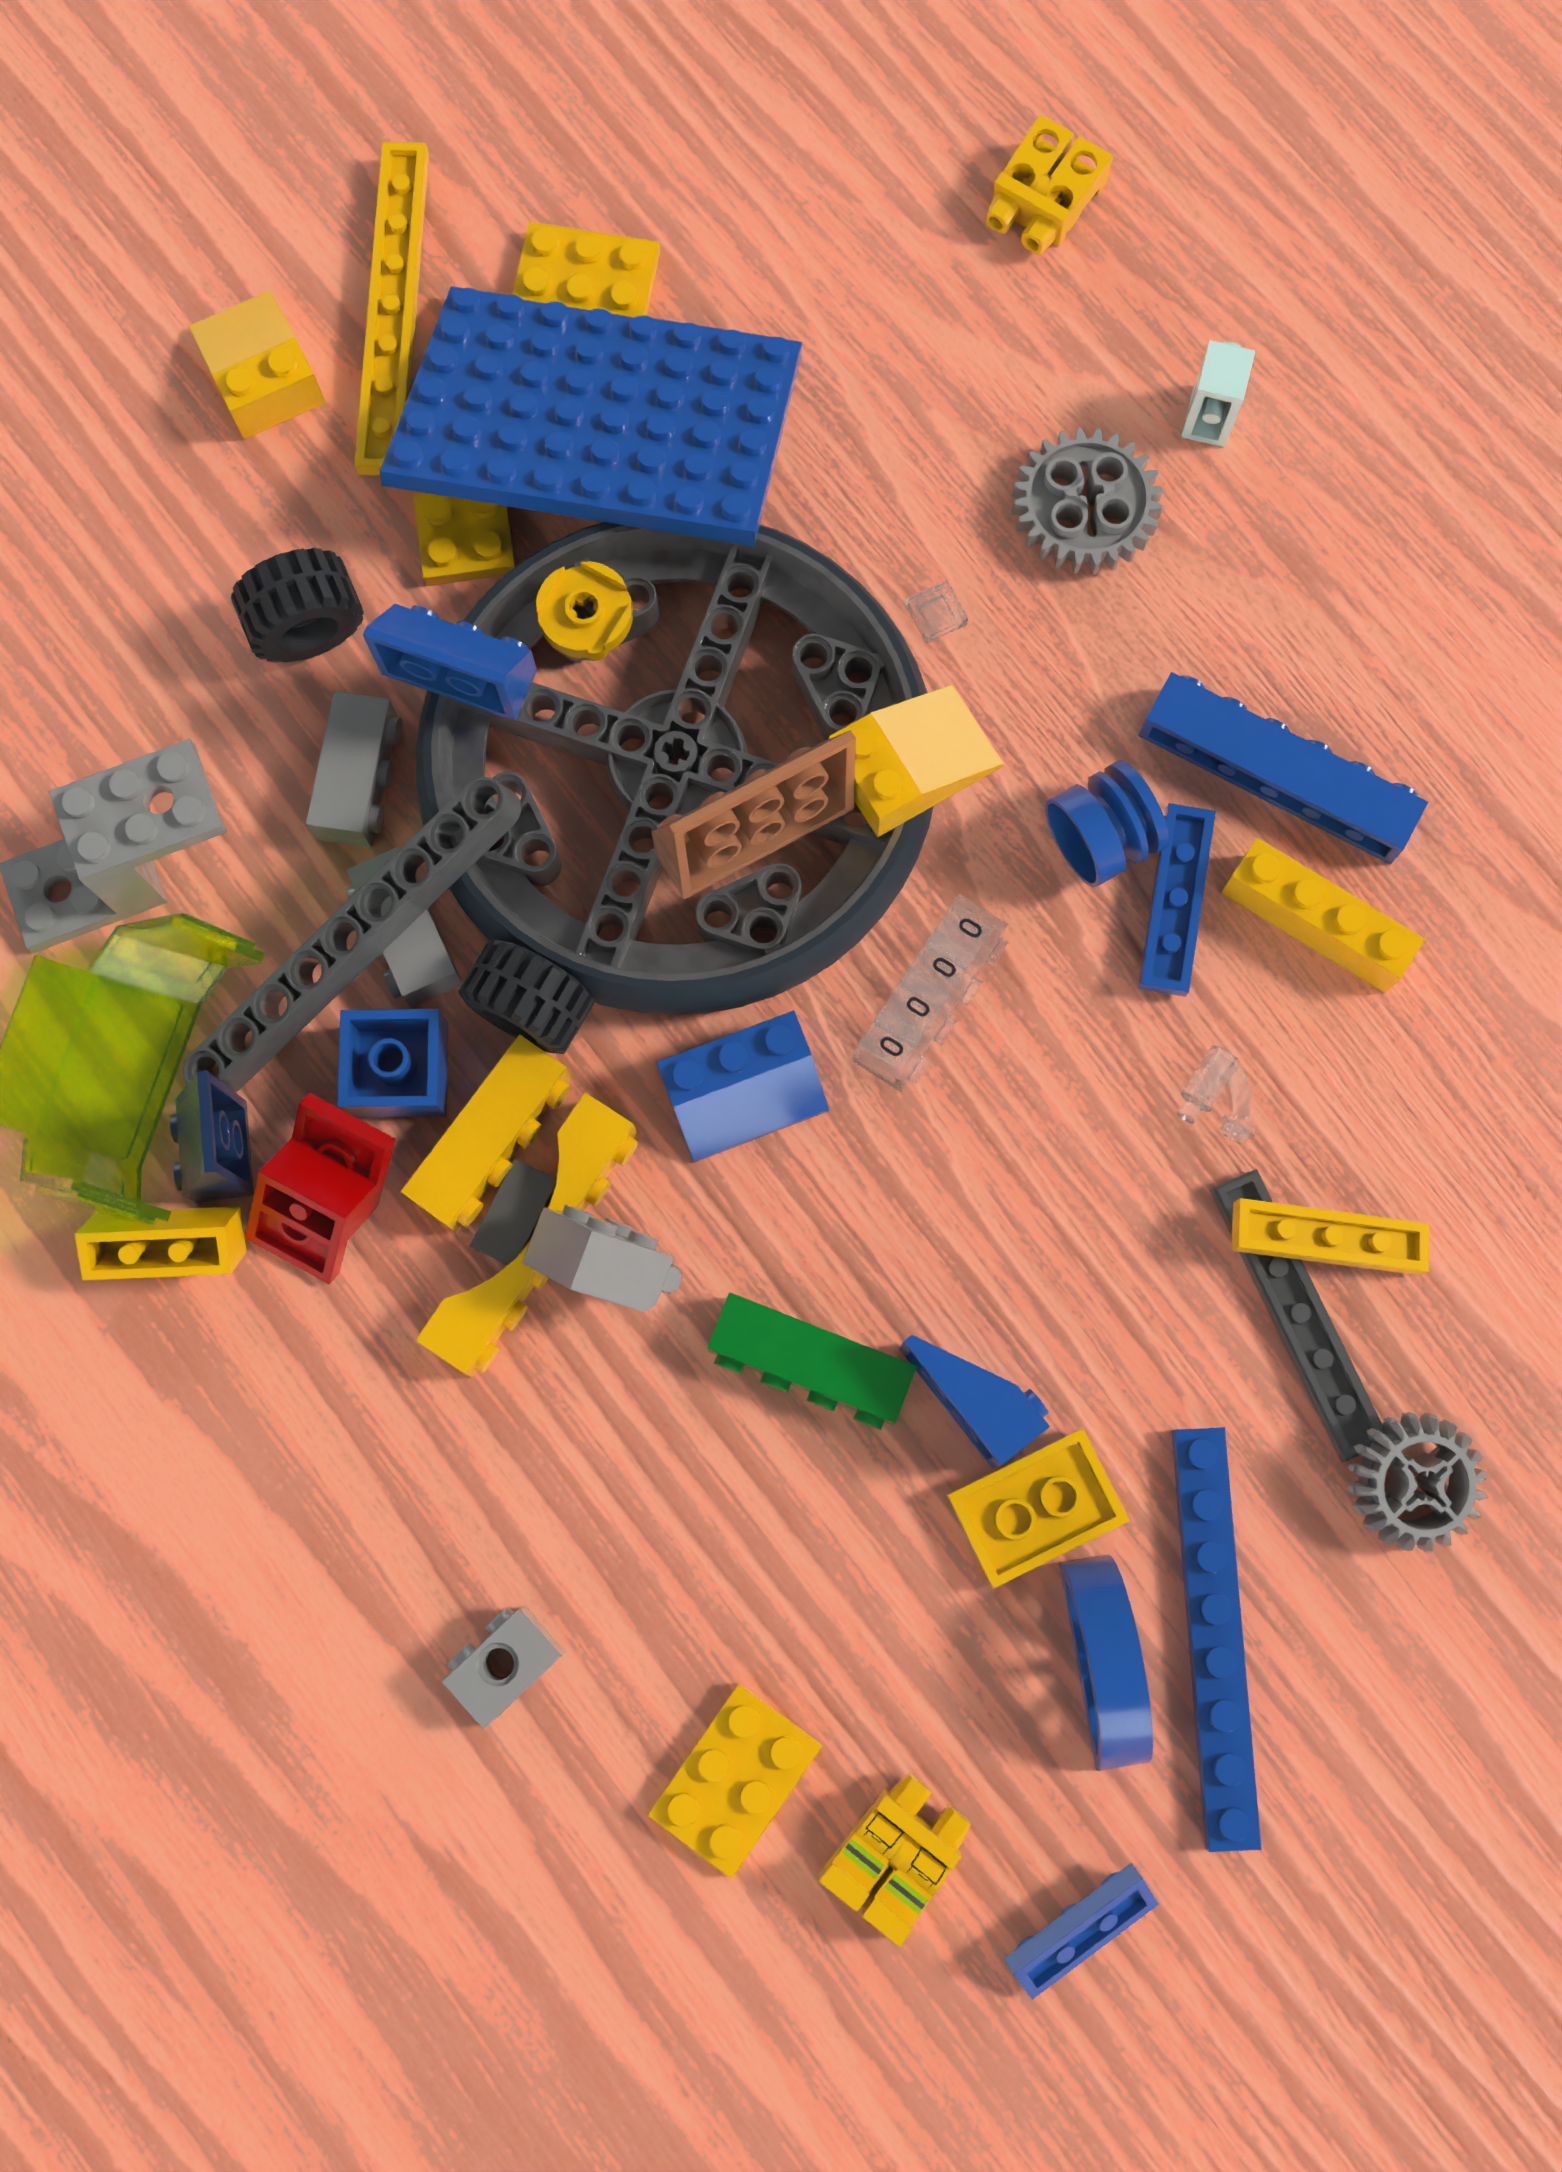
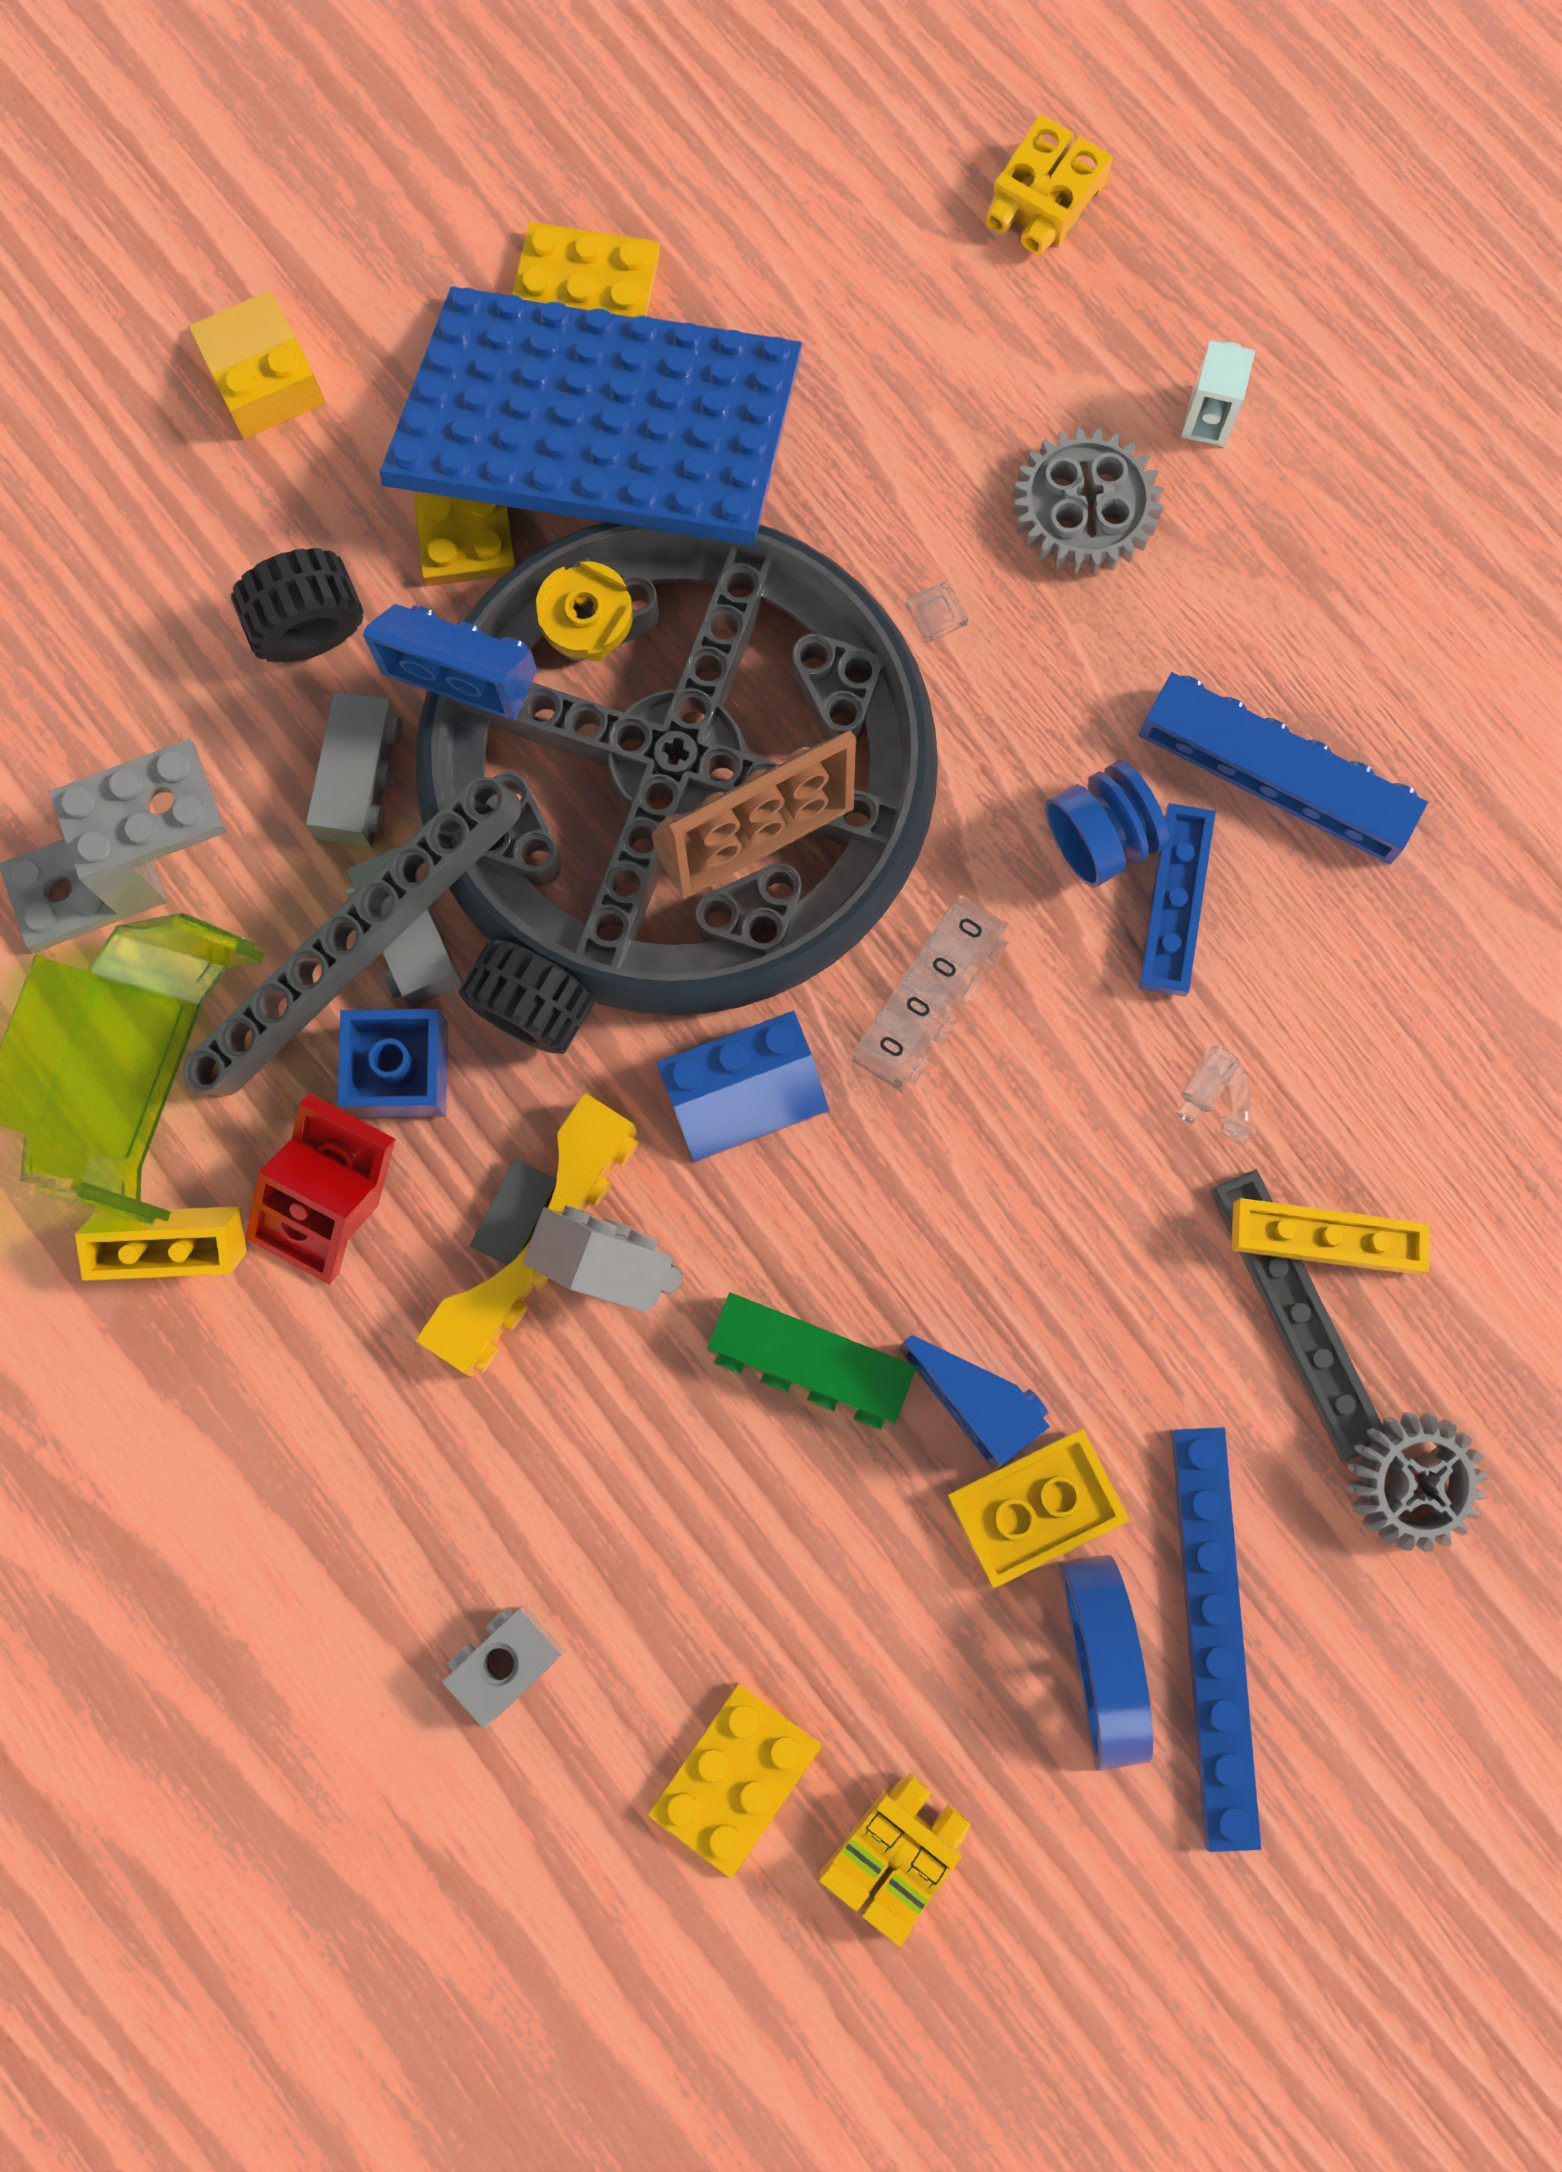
slope [170,1071,254,1203] -> none
yellow plate [354,142,429,476] -> none
yellow brick [400,1034,572,1233] -> none
yellow slope [828,685,1003,838] -> none
blue plate [1004,1863,1159,2000] -> none
yellow brick [1221,838,1425,993] -> none

